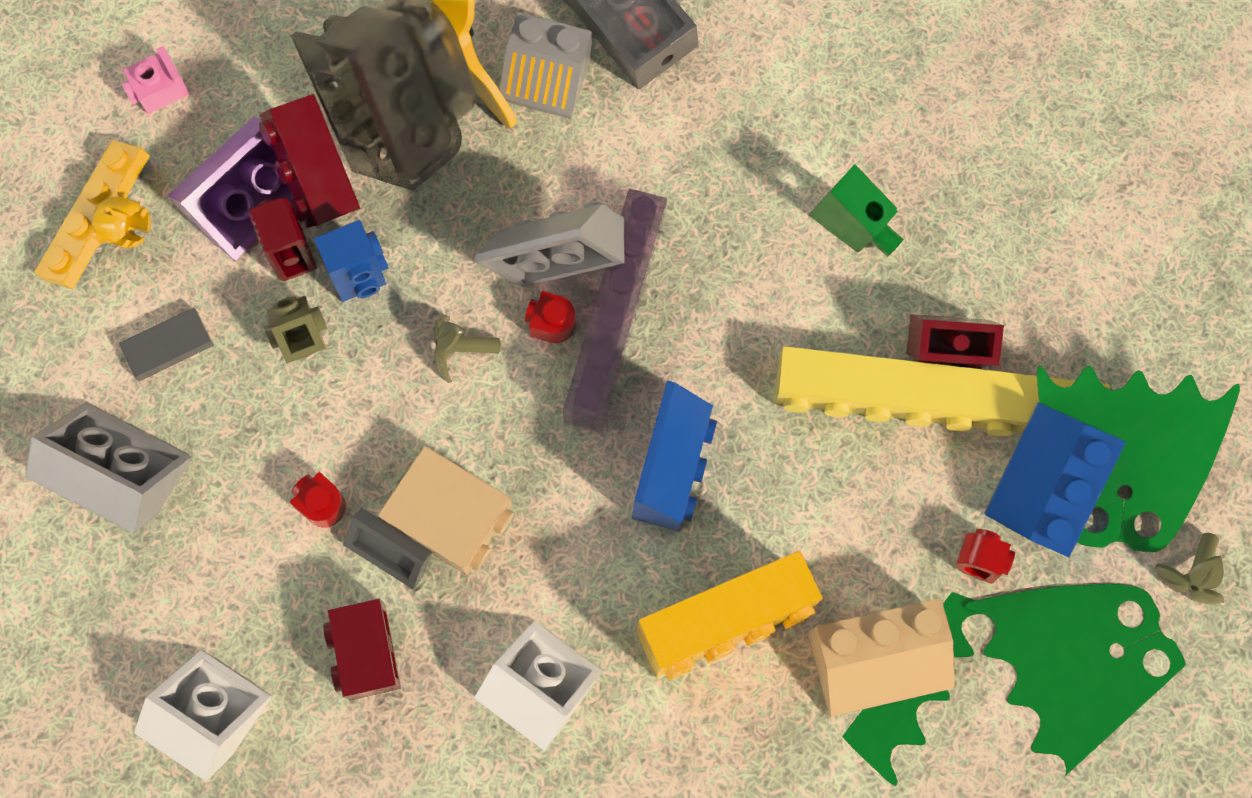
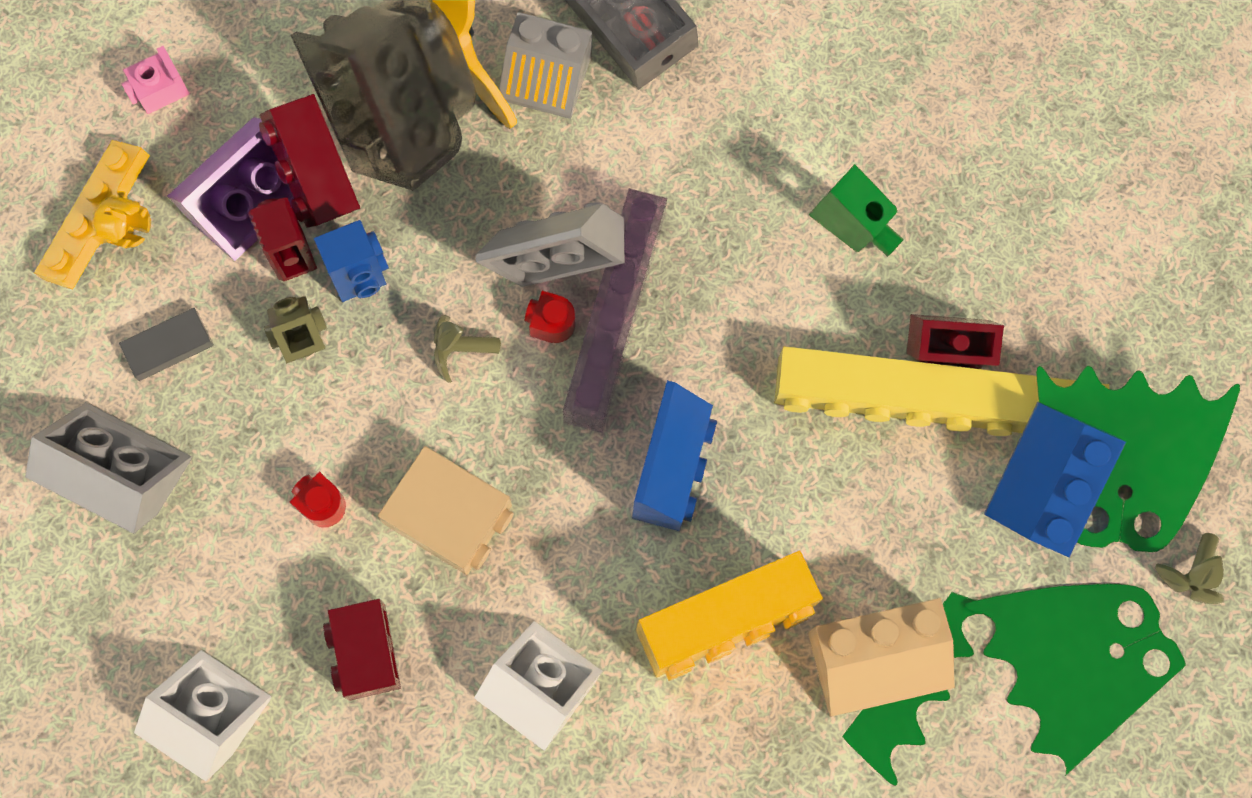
dark grey tile [343,508,432,589] -> none
red plate [956,529,1015,584] -> none

